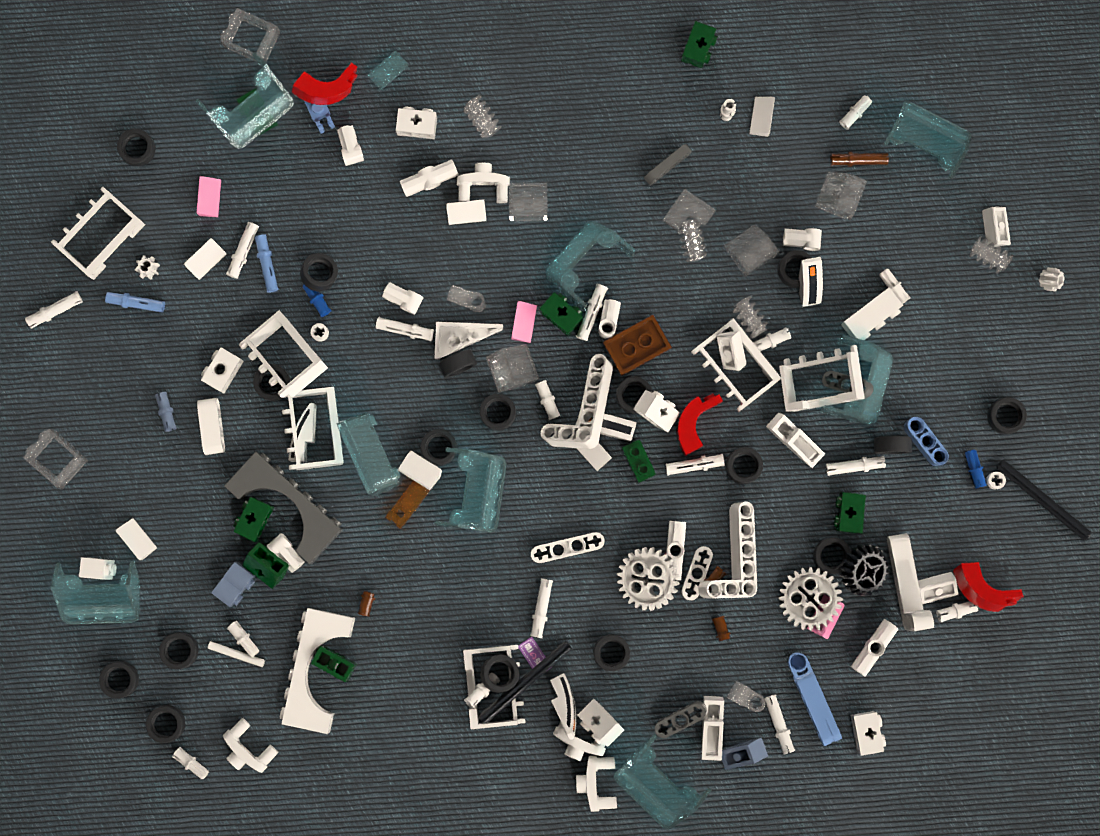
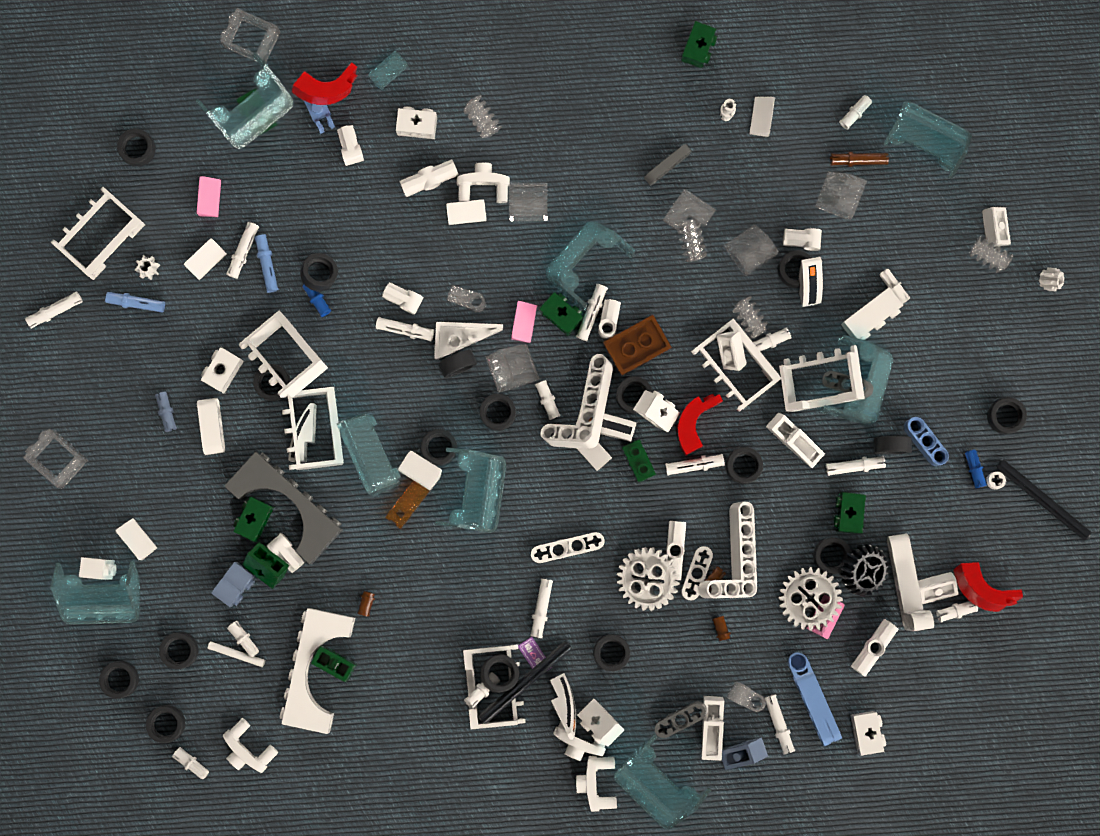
white bush [311,323,329,341] -> none

